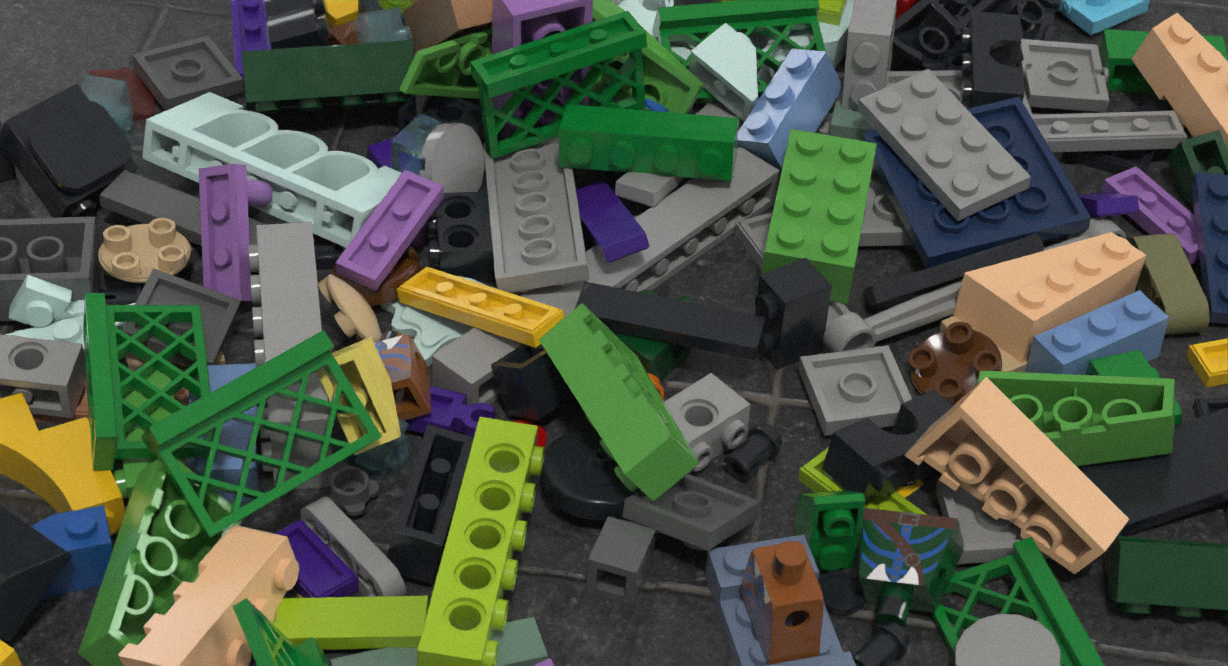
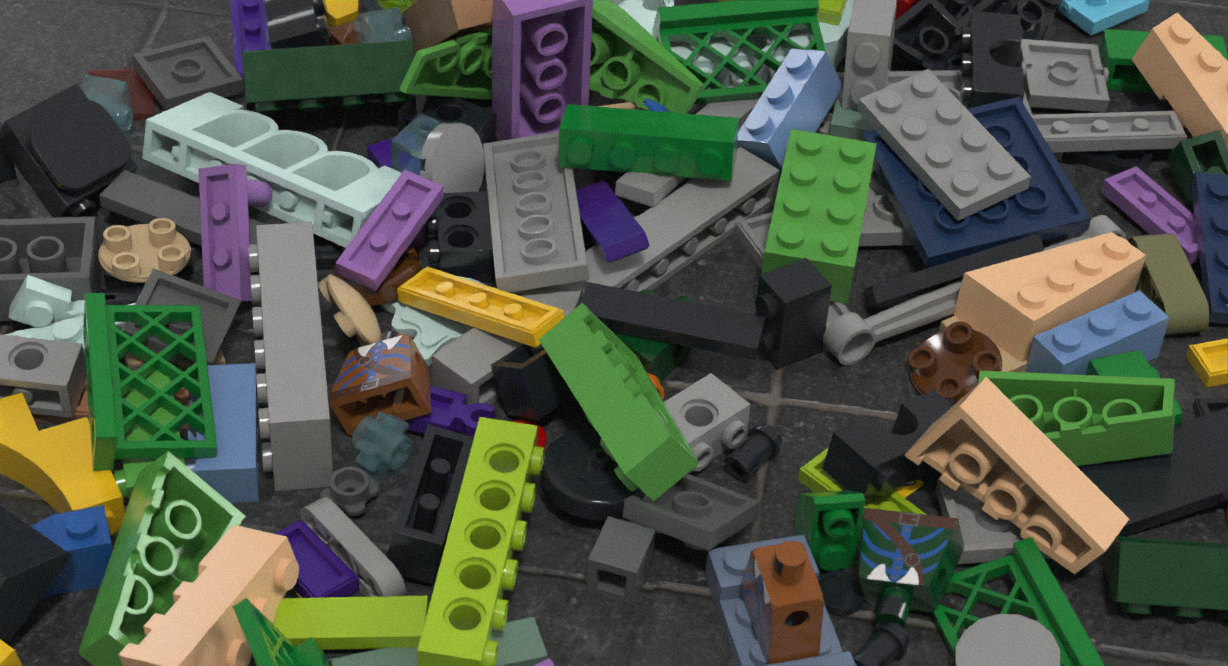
green fence [141,330,382,540] -> none
light yellow slope [317,337,401,456] -> none
green fence [470,11,647,159] -> none
light aqua slope [689,23,758,122] -> none
light grey plate [798,345,912,435] -> none
dark purple tile [1078,192,1139,217] -> none

